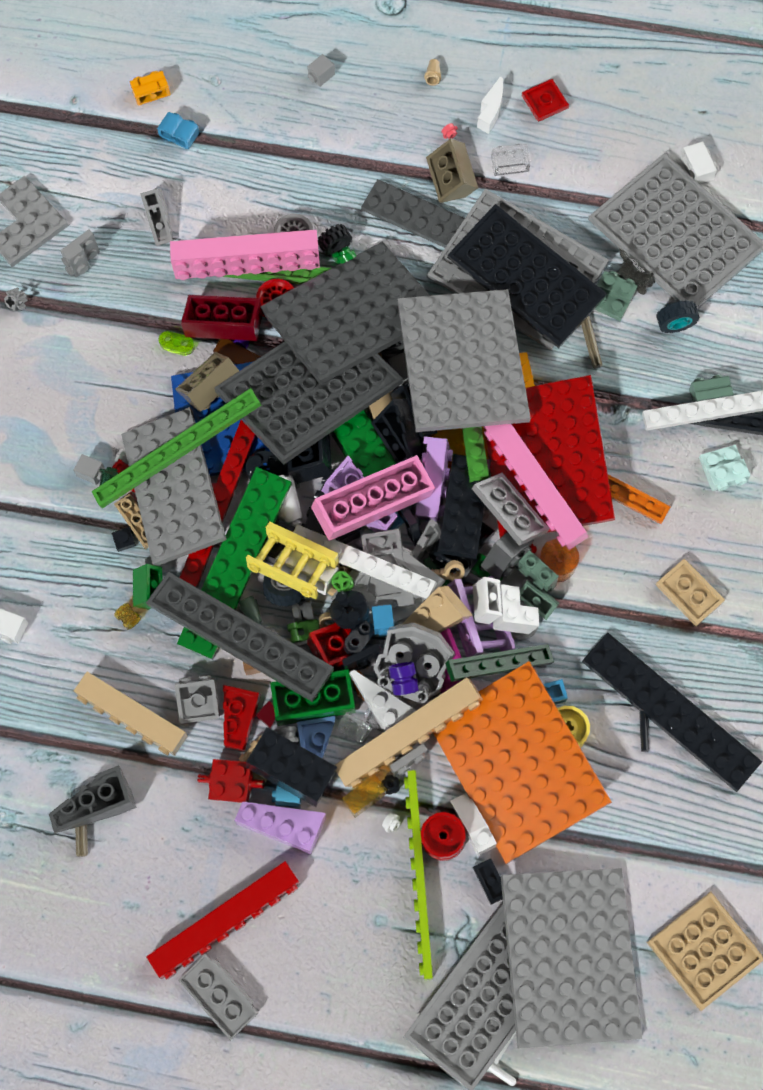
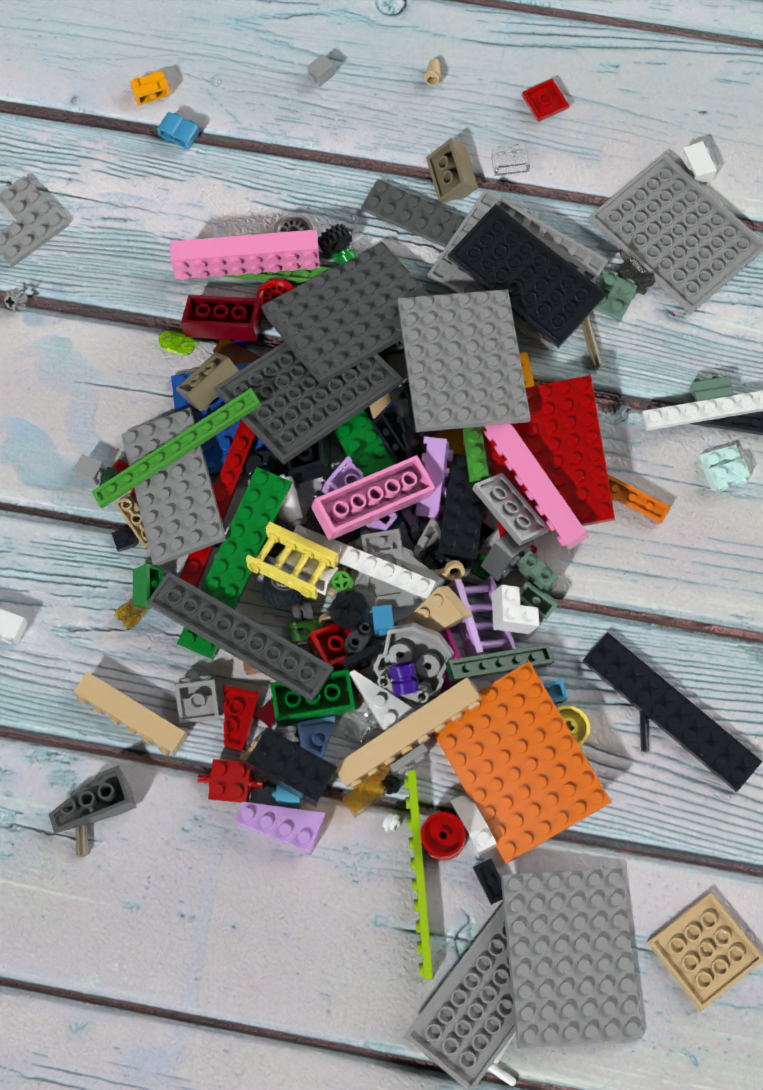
light grey plate [60,229,100,277] -> none
light grey slope [140,188,173,246] -> none
red brick [146,861,300,980] -> none
light grey piece [178,954,258,1041] -> none
sand green cone [239,596,262,624] -> none
coral plate [441,123,458,139] -> none
white brick [473,577,503,624] -> none
white slope [477,77,503,134] -> none
clear orange brick [539,538,579,582] -> none
tan plate [655,559,725,627] -> none
black wheel [656,300,700,333] -> none

